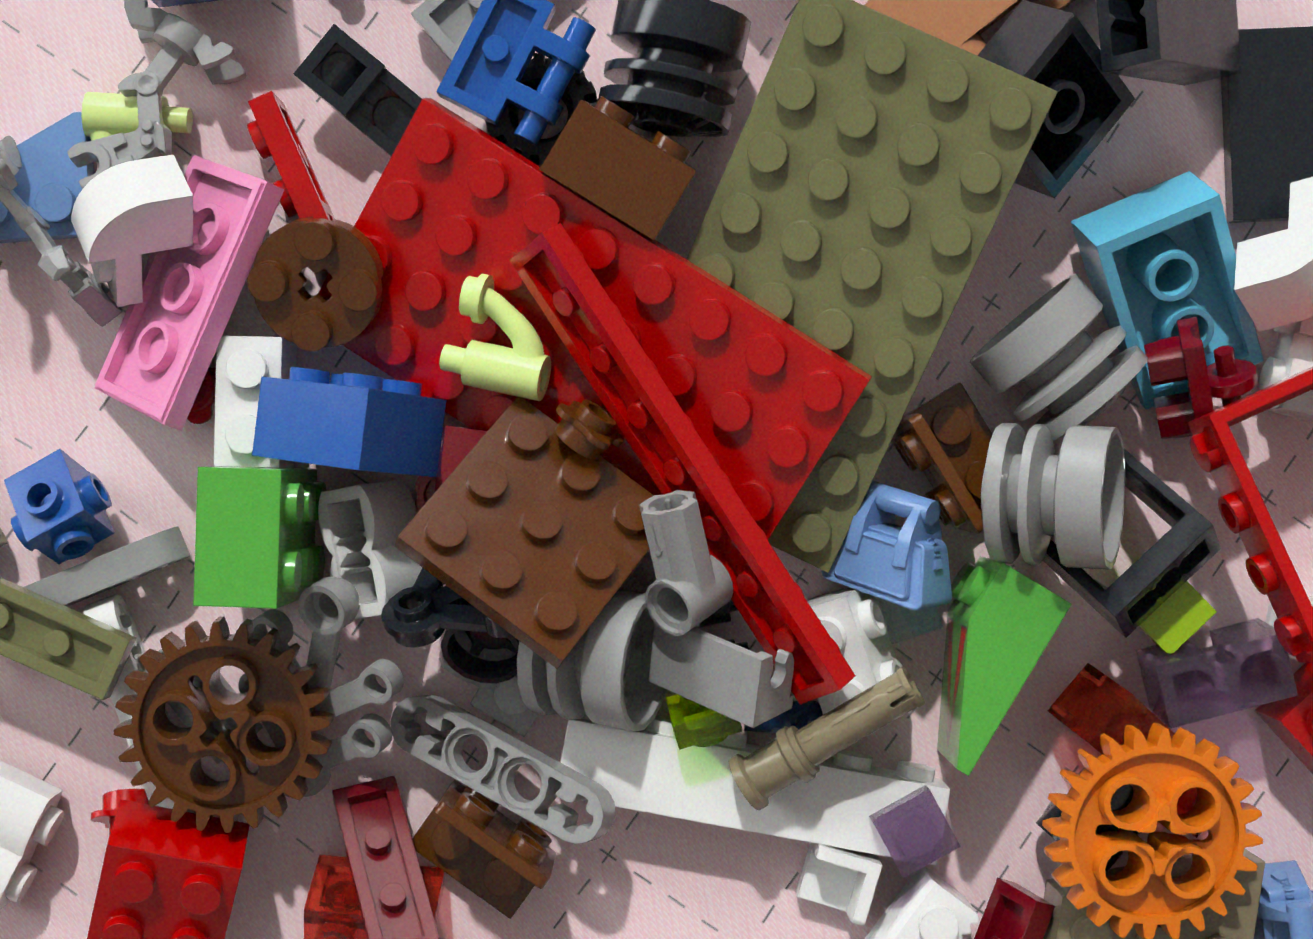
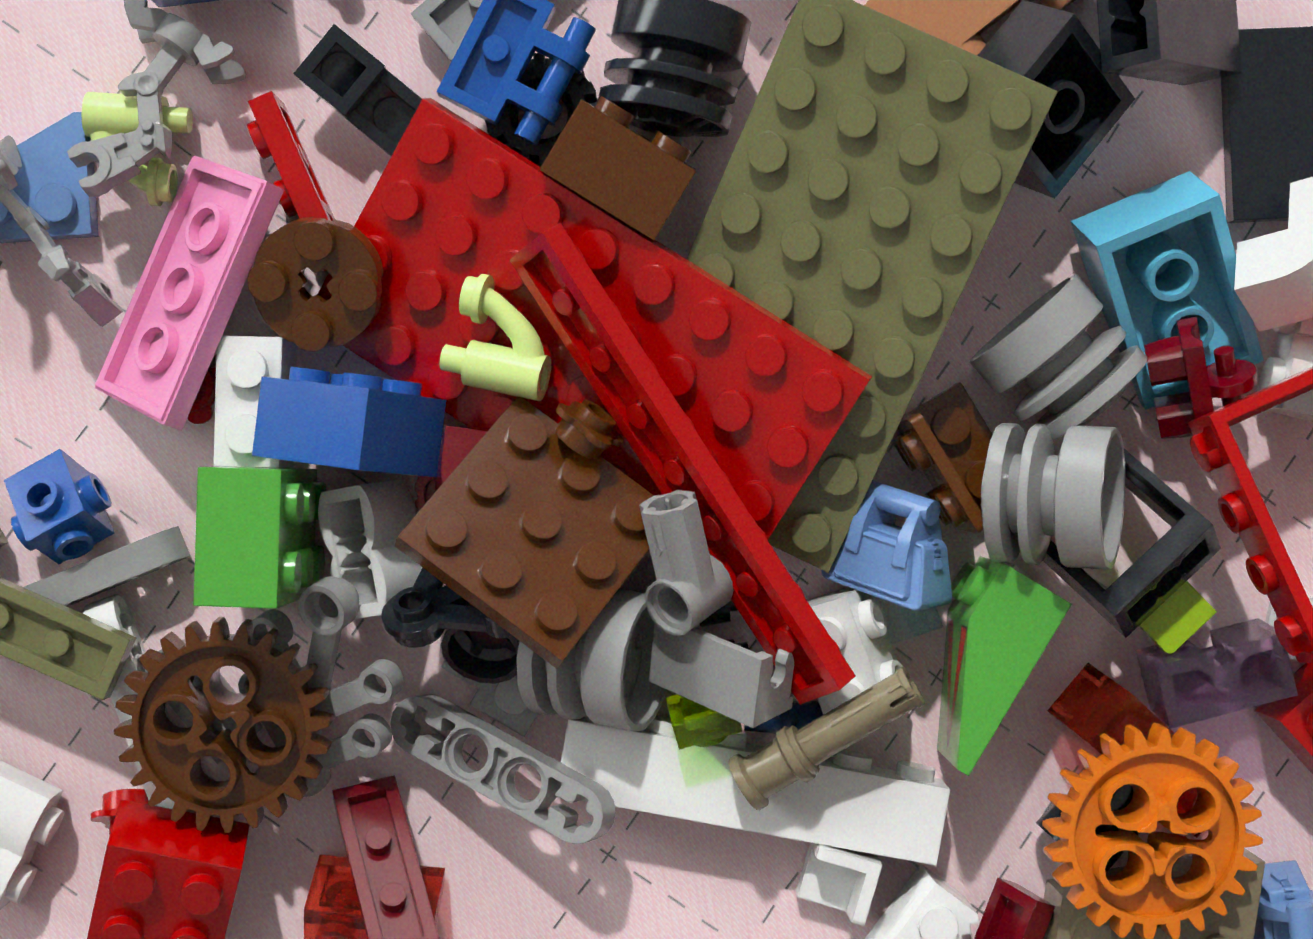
brick [71,154,193,307] -> none
reddish brown bracket [412,779,556,919] -> none
clear purple plate [869,785,961,878] -> none

